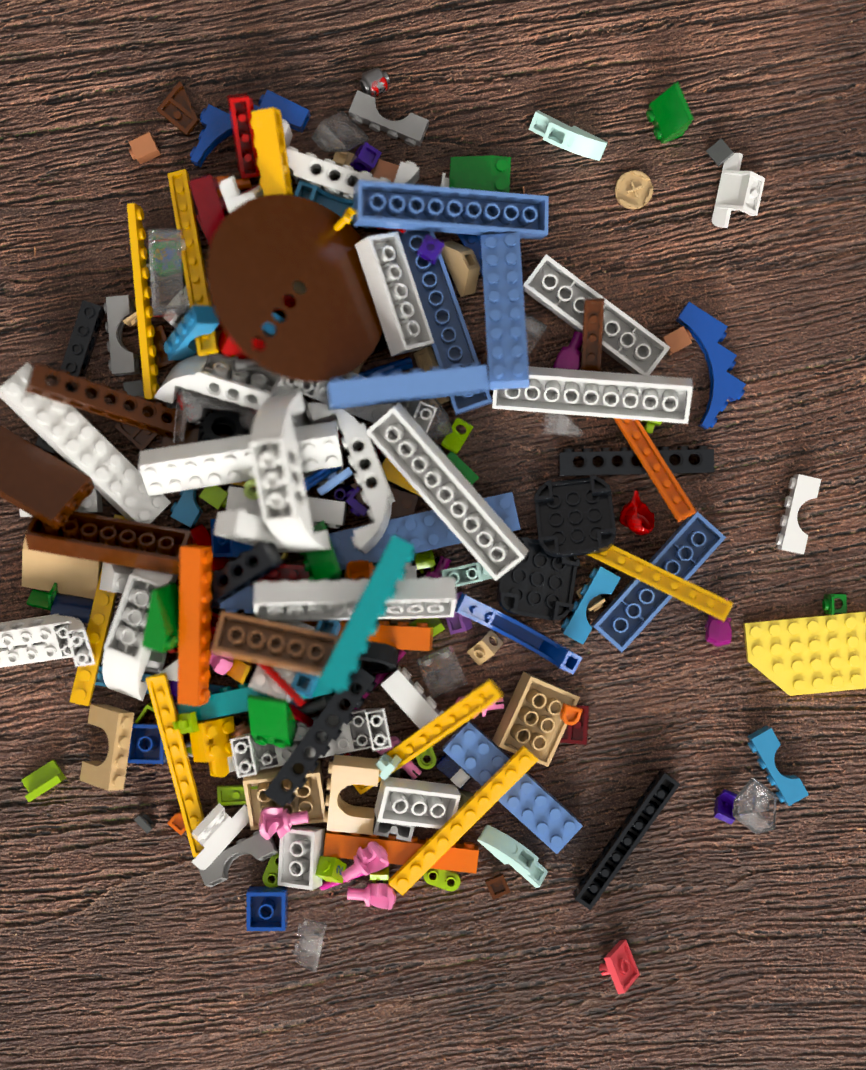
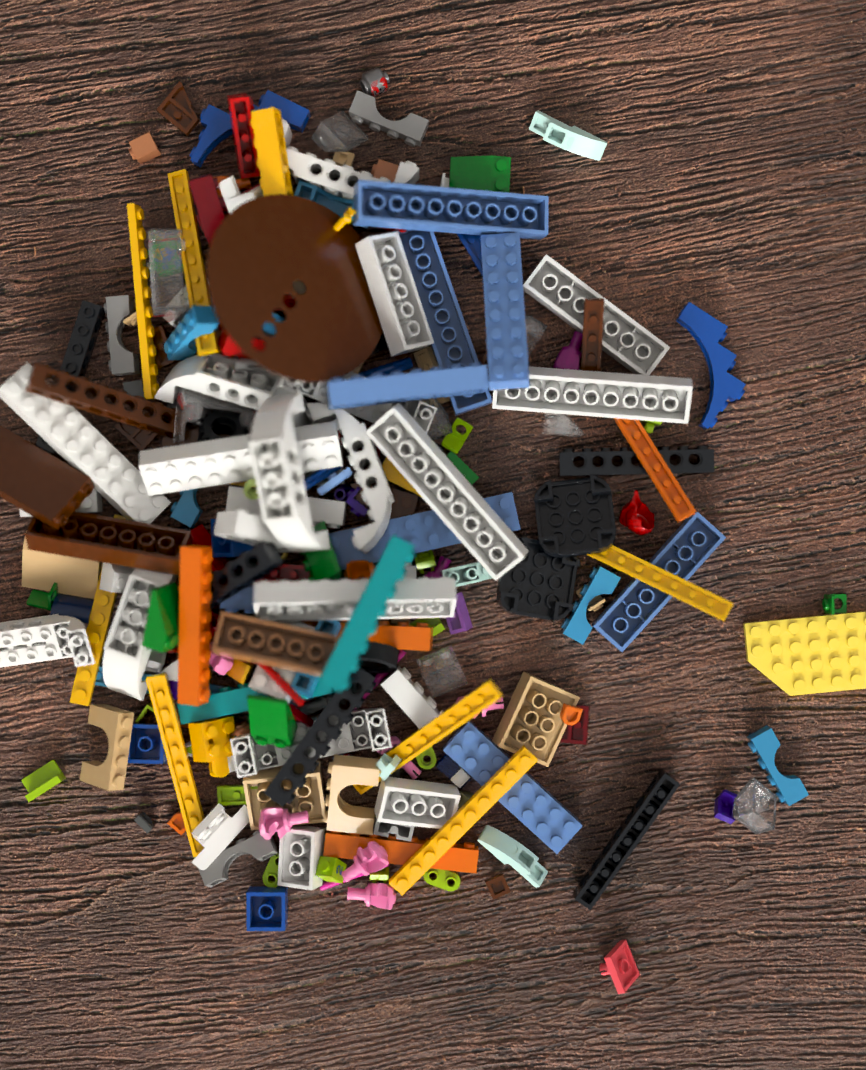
lime tile [173,712,199,734] -> none
lime brick [199,485,228,510] -> none
clear slope [293,919,327,972] -> none
dark purple brick [349,142,382,172] -> none
dark purple brick [417,234,444,265] -> none
tan slope [441,240,480,297] -> none
blue arch [455,593,583,675] -> none
tan bracket [467,630,503,665] -> none
tan tile [614,170,653,210] -> none
green slope [646,82,693,145] -> none
nougat brick [660,326,692,356] -> none
magenta piece [705,598,732,647] -> none
dark grey tile [706,138,734,167] -> none
white plate [712,153,765,229] -> none
white arch [776,474,821,554] -> none

